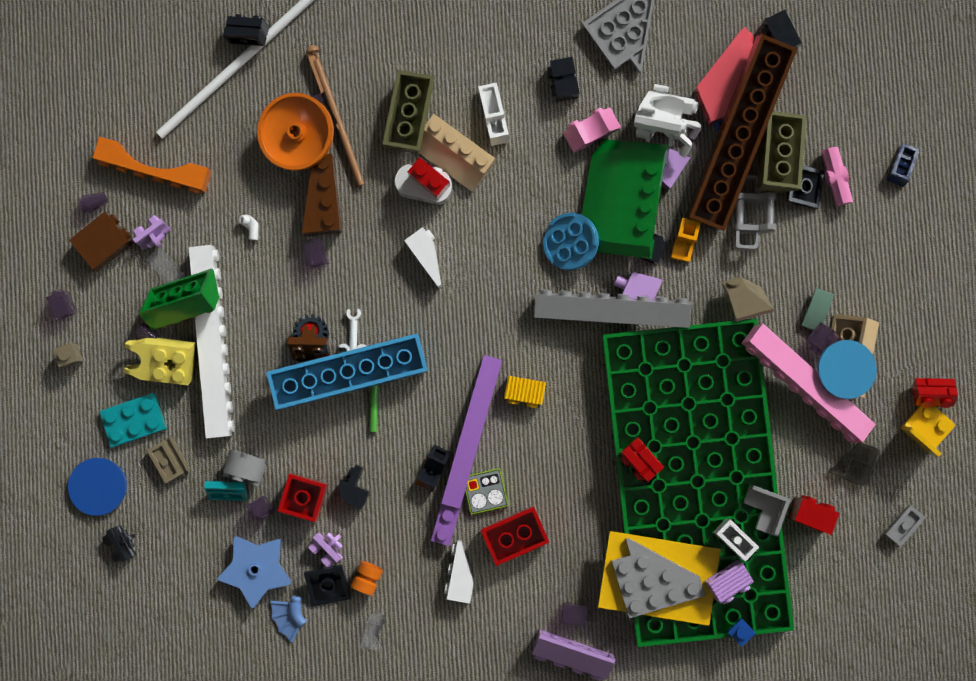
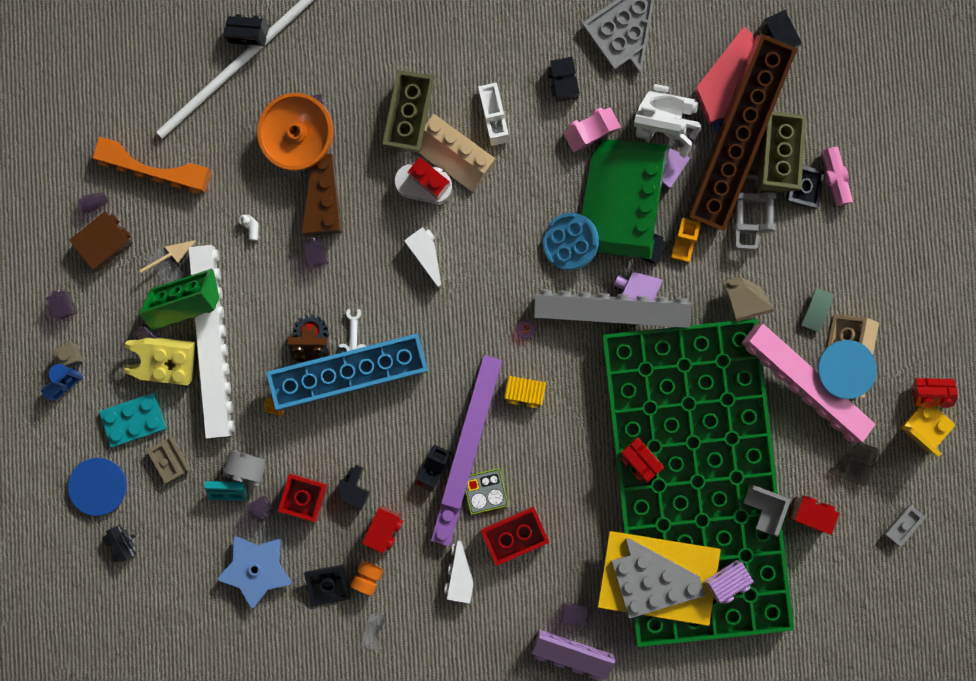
lavender hips [133,215,171,250] -> none
medium blue arm [270,596,307,643] -> none
medium nougat bar [306,45,364,187] -> none
lavender hips [308,532,343,567] -> none
bright green bar [369,385,378,432] -> none
white brick [713,518,759,562] -> none
blue plate [727,618,756,647] -> none
clear purple brick [806,322,841,355] -> none
dark blue slope [887,143,920,187] -> none
none -> blue brick [41,364,83,401]
none -> tan piece [139,240,196,273]
none -> light orange tile [264,397,285,417]
none -> red brick [362,506,404,553]
none -> clear pink tile [516,320,536,339]

